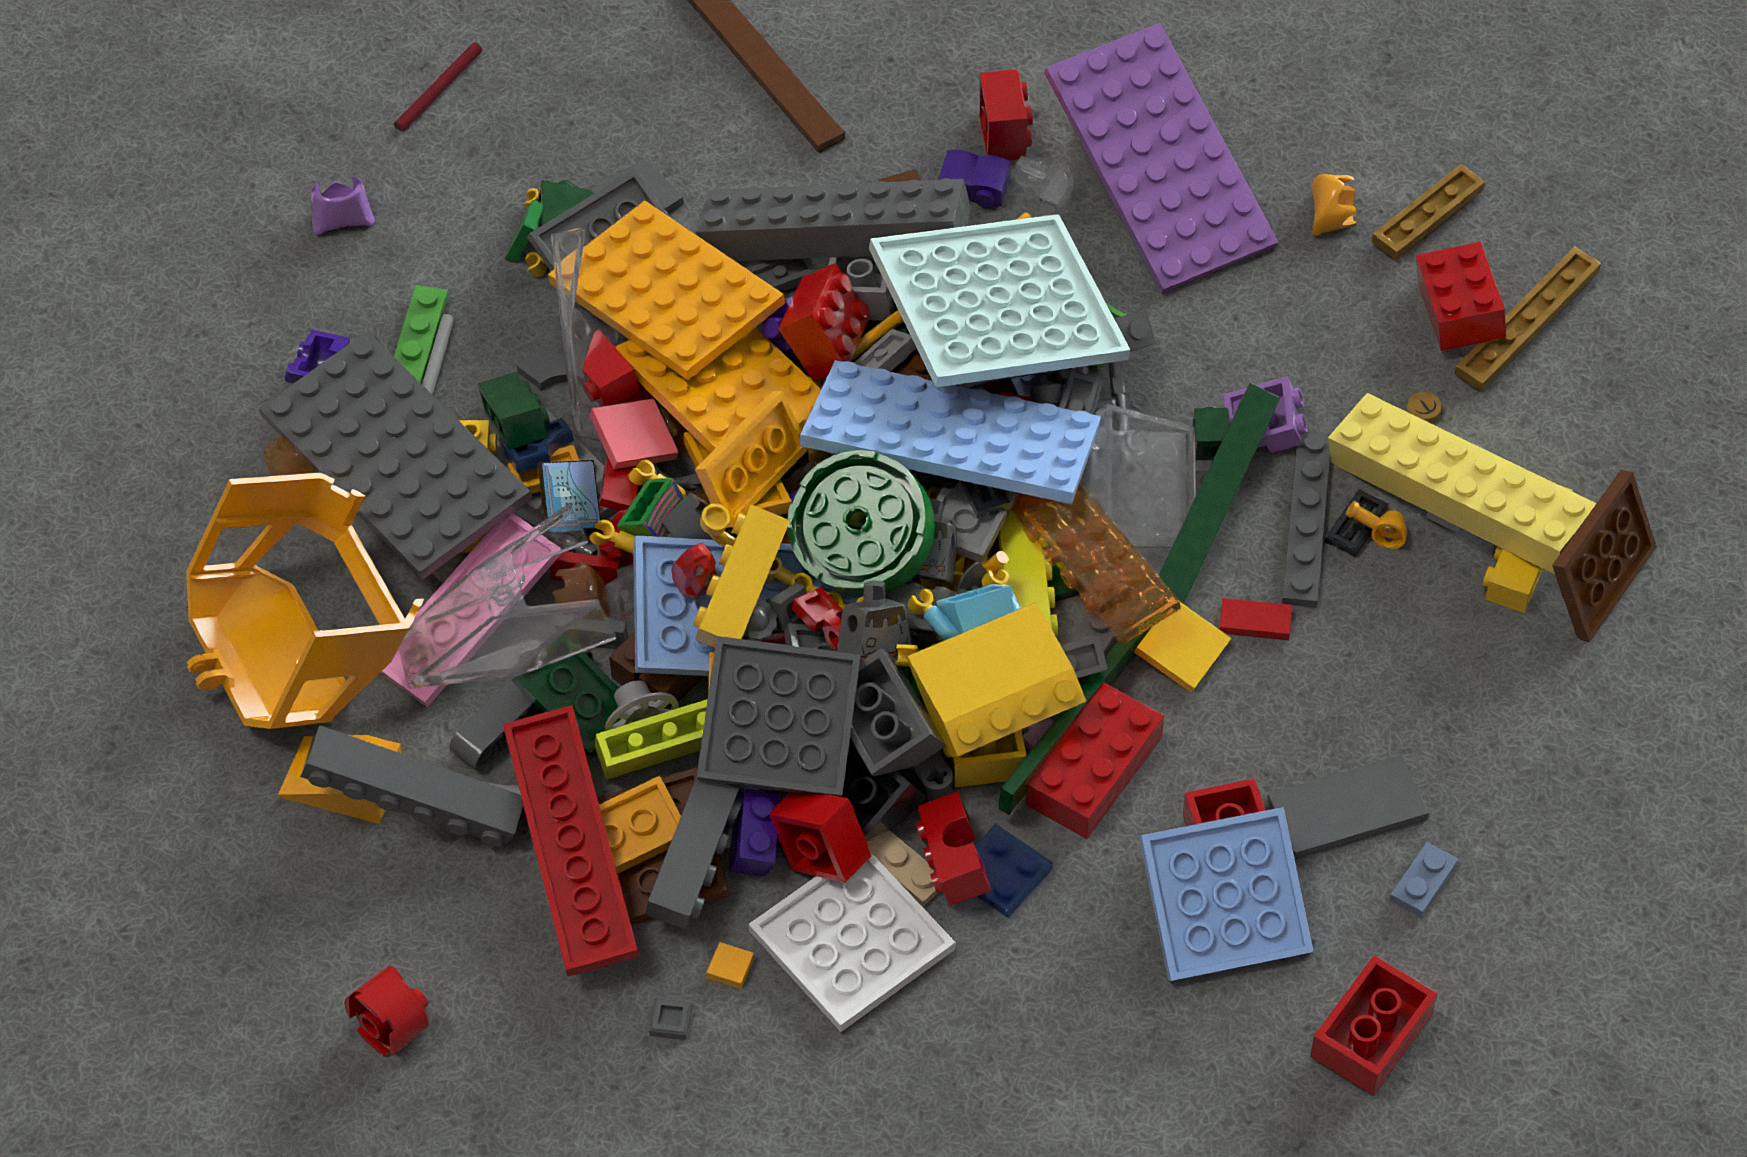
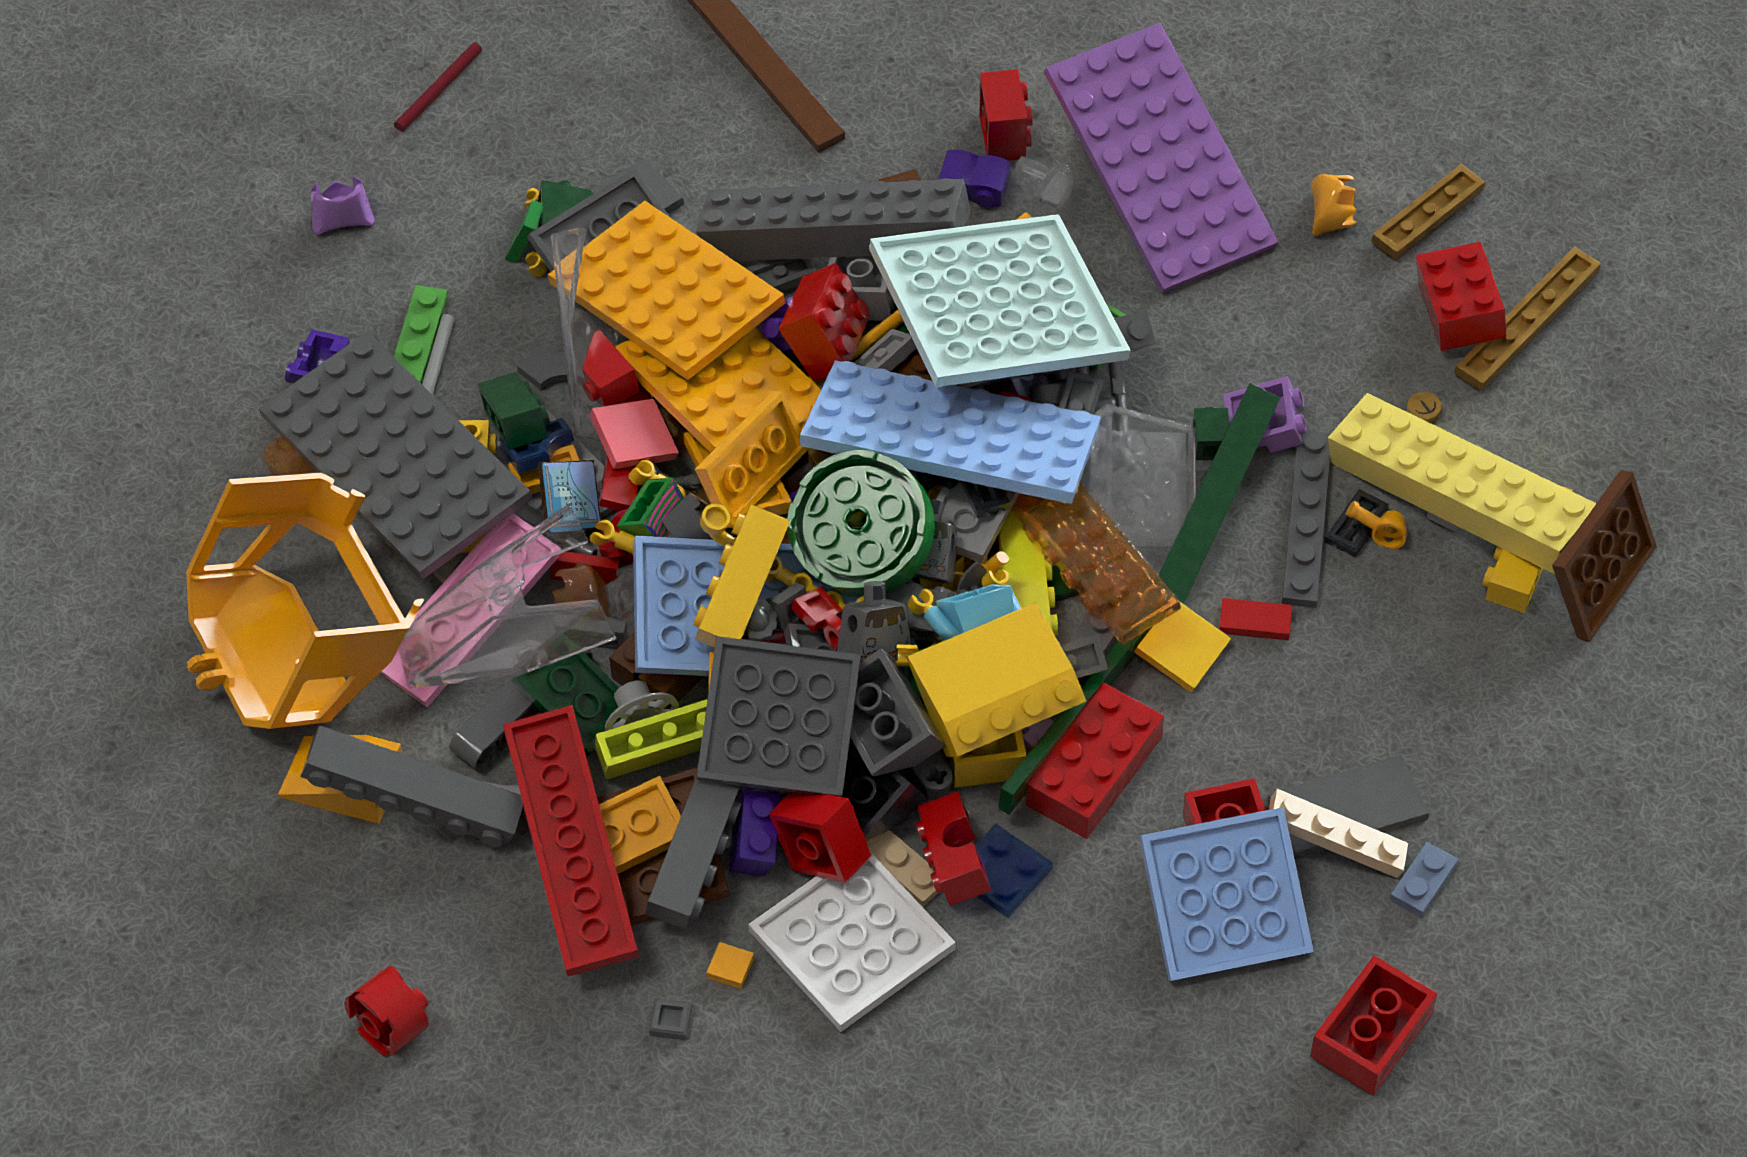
red rock [671,543,717,599] -> none
none -> plate [1269,789,1408,878]

